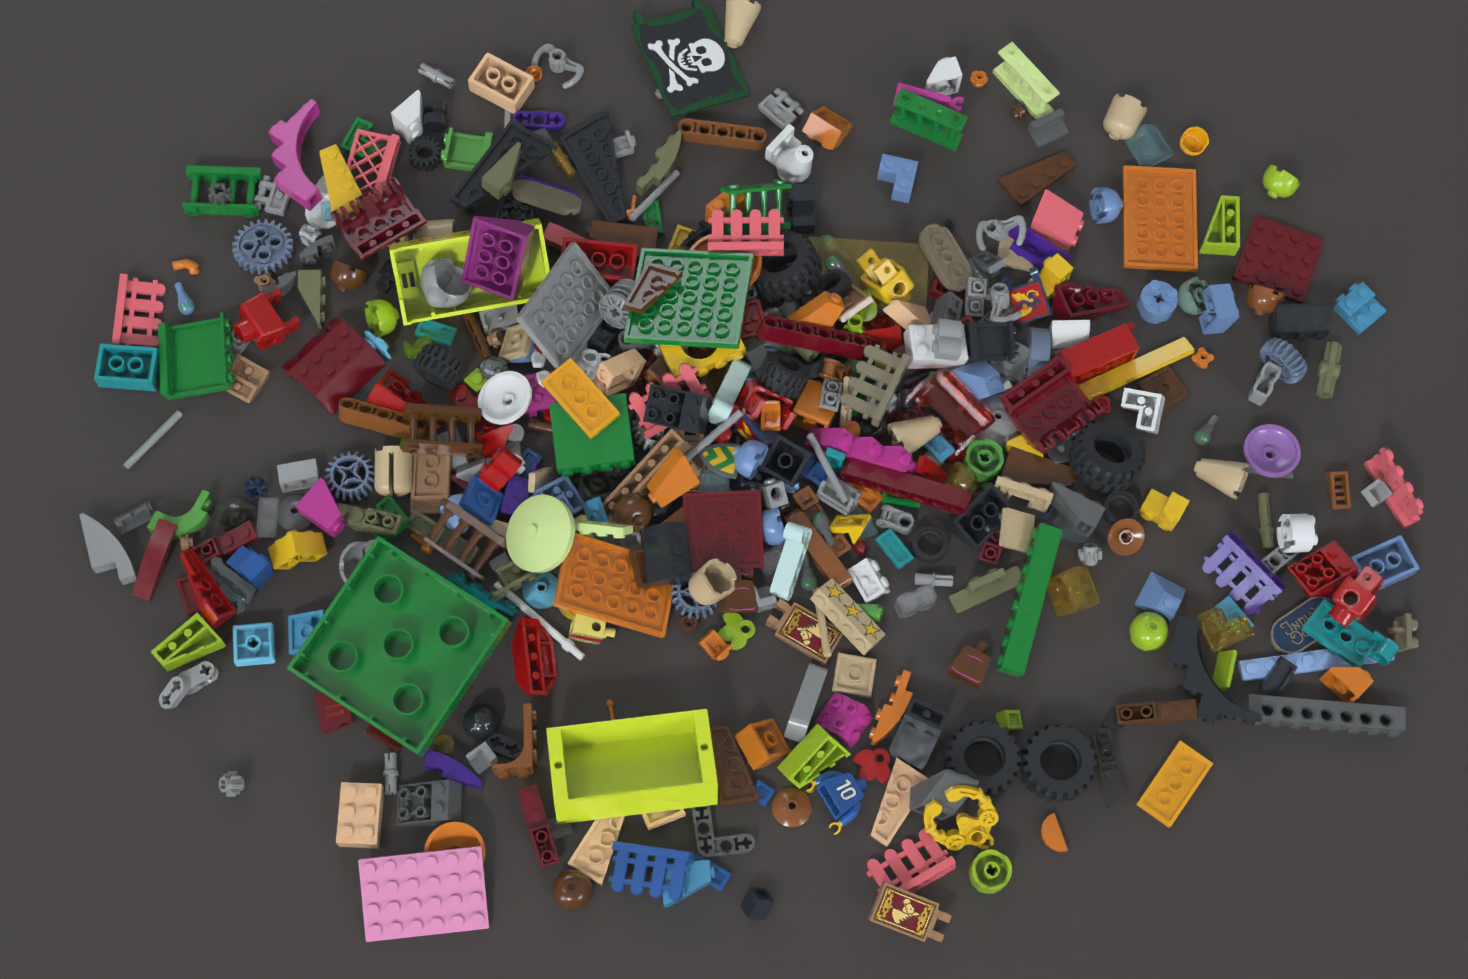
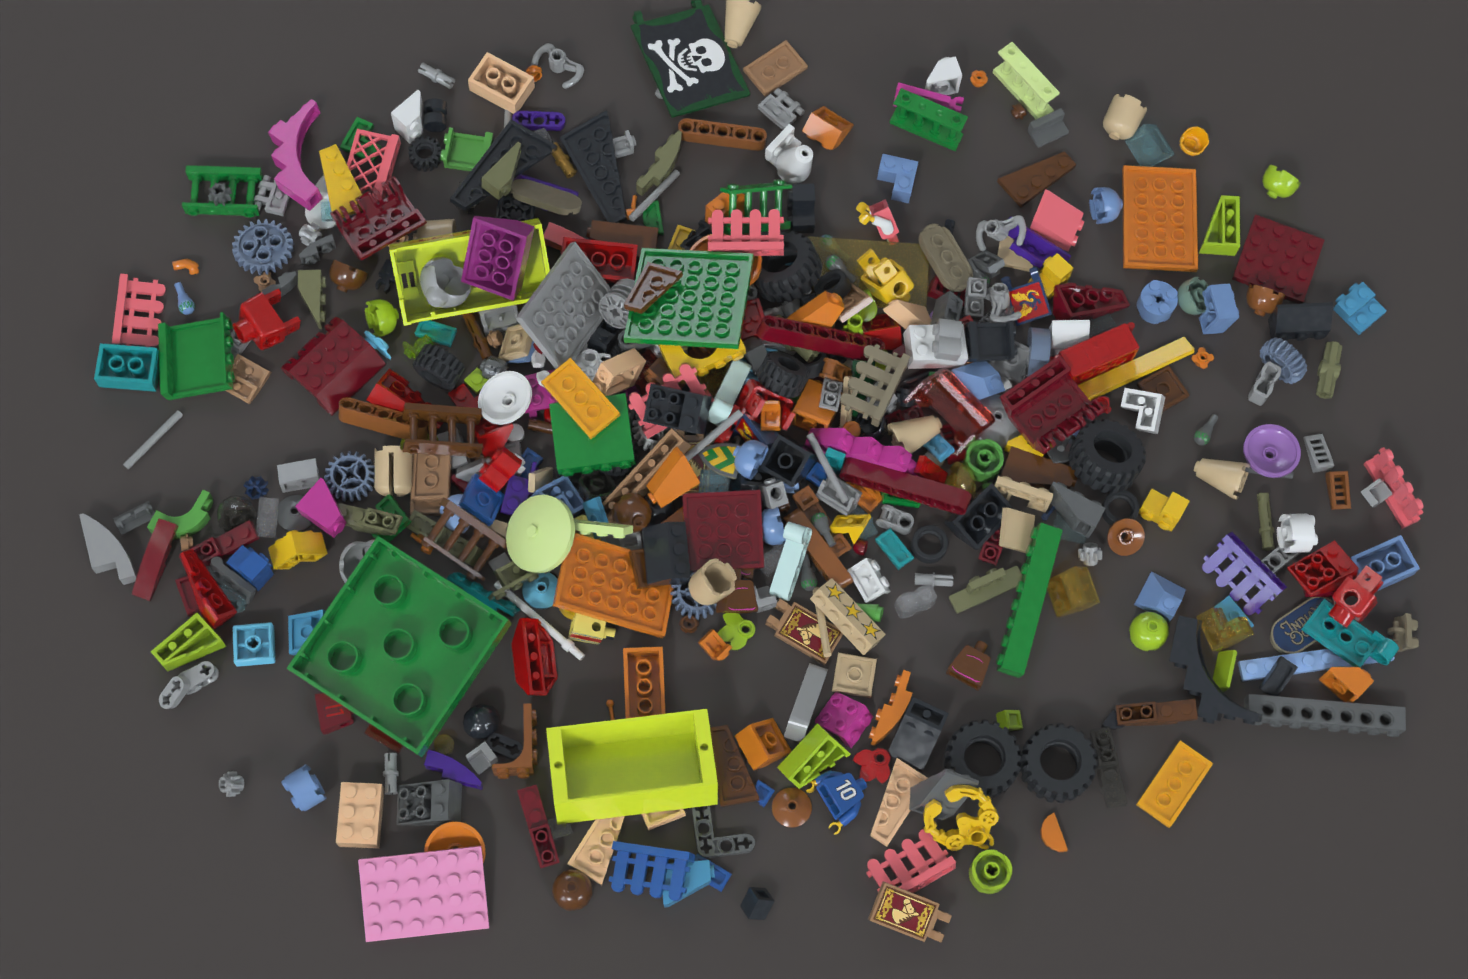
none -> medium blue brick [281,764,327,811]
none -> orange brick [623,647,665,718]
none -> medium nougat tile [743,40,808,96]
none -> torso [856,199,899,246]
none -> light grey slope [1303,434,1334,473]

